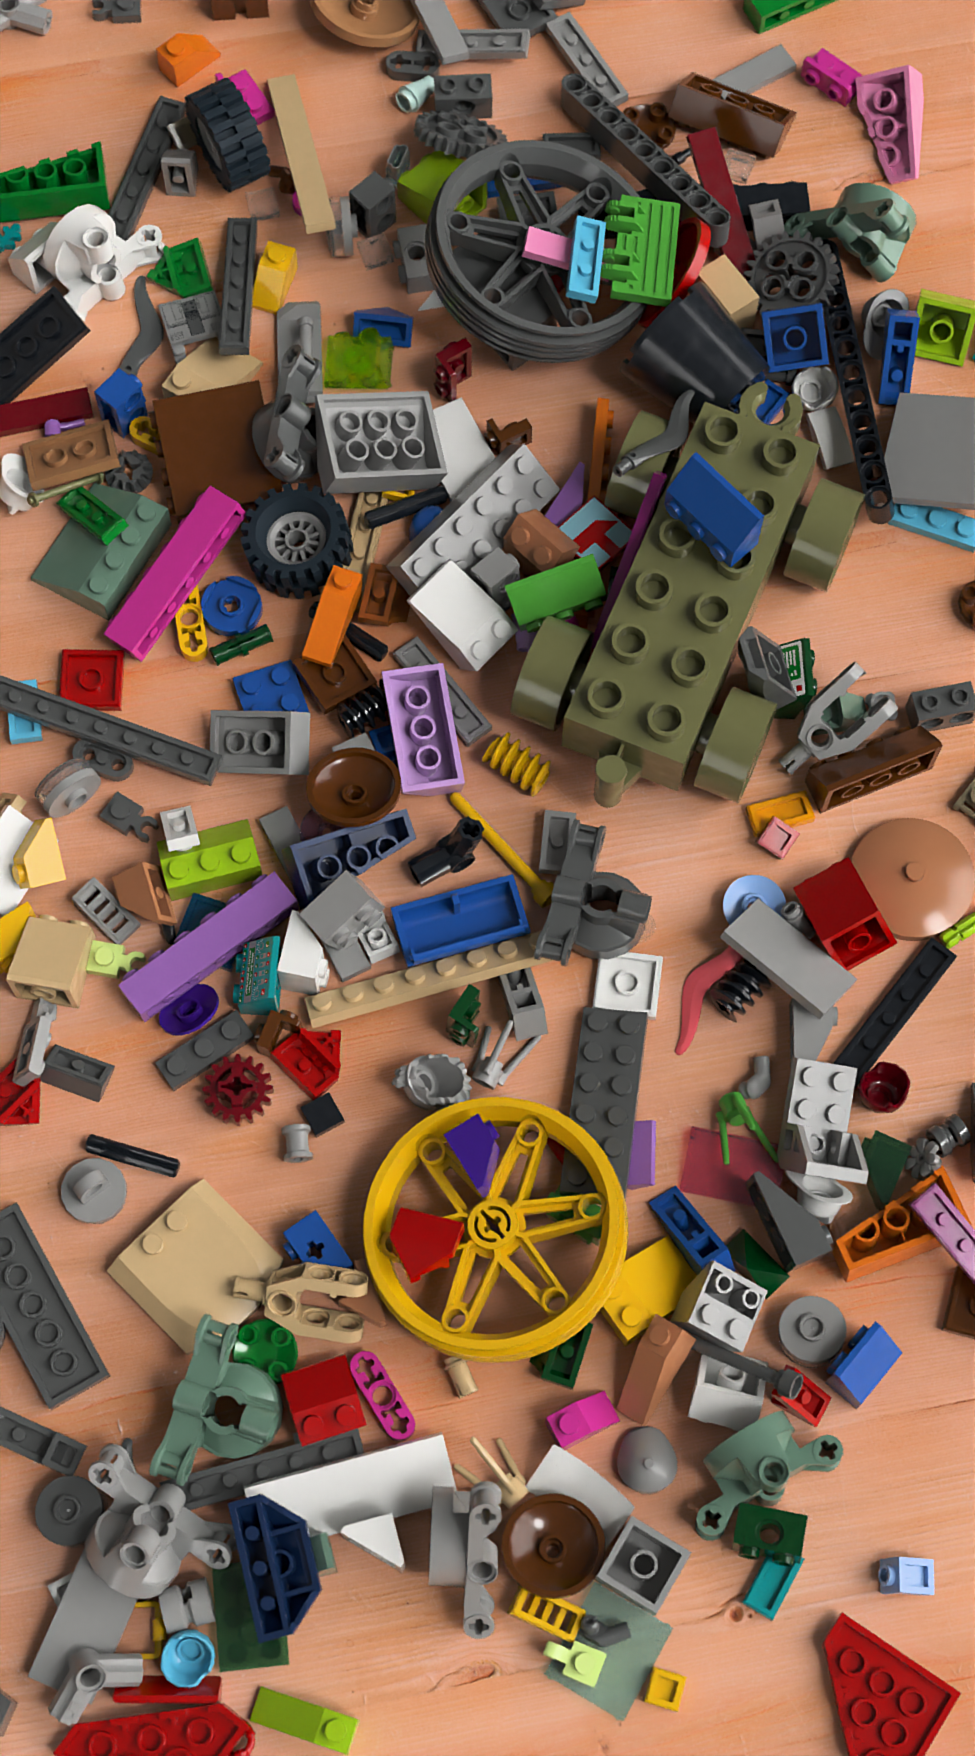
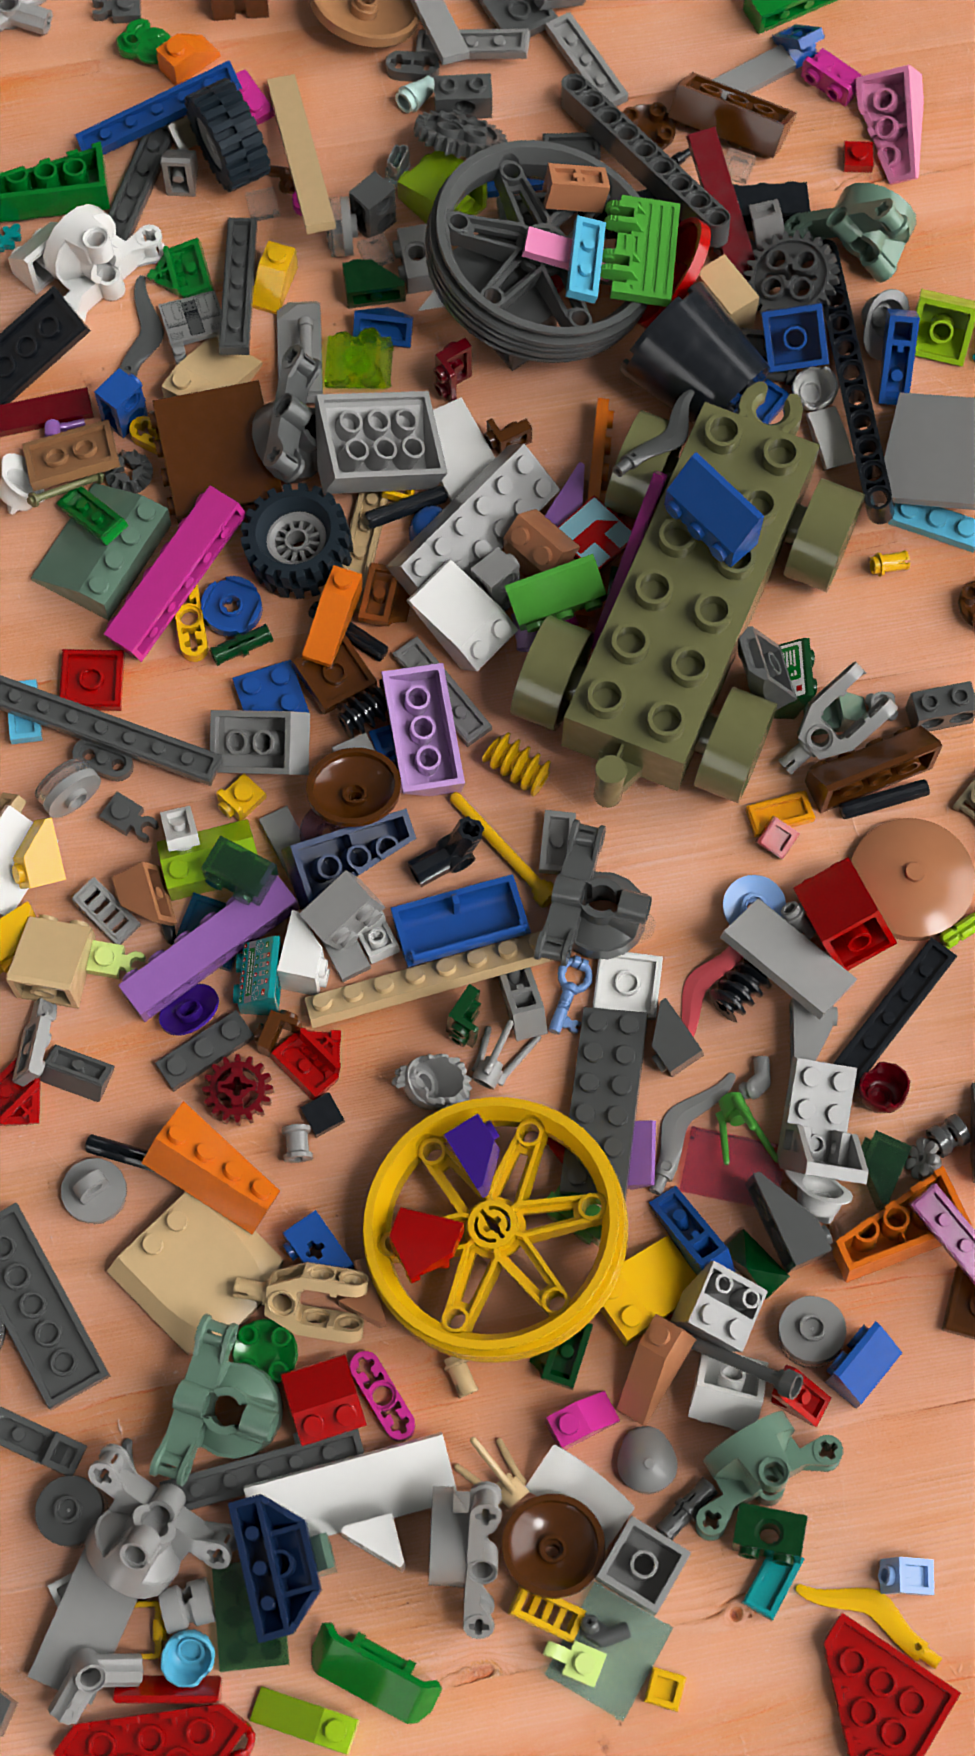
none -> blue plate [75,60,242,155]
none -> green plate [116,19,171,64]
none -> orange wedge [141,1101,280,1234]
none -> clear green brick [201,835,279,906]
none -> yellow bracket [216,773,267,821]
none -> green piece [311,1622,442,1724]
none -> dark green slope [342,259,406,309]
none -> nougat hinge [542,163,610,213]
none -> medium blue piece [548,955,593,1034]
none -> light grey piece [649,1073,736,1195]
none -> dark grey slope [651,998,704,1077]
none -> dark grey pin [655,1477,718,1541]
none -> blue slope [772,24,825,69]
none -> yellow piece [795,1584,942,1669]
none -> black axle [839,779,930,819]
none -> red plate [843,141,873,173]
none -> yellow pin [869,550,910,577]

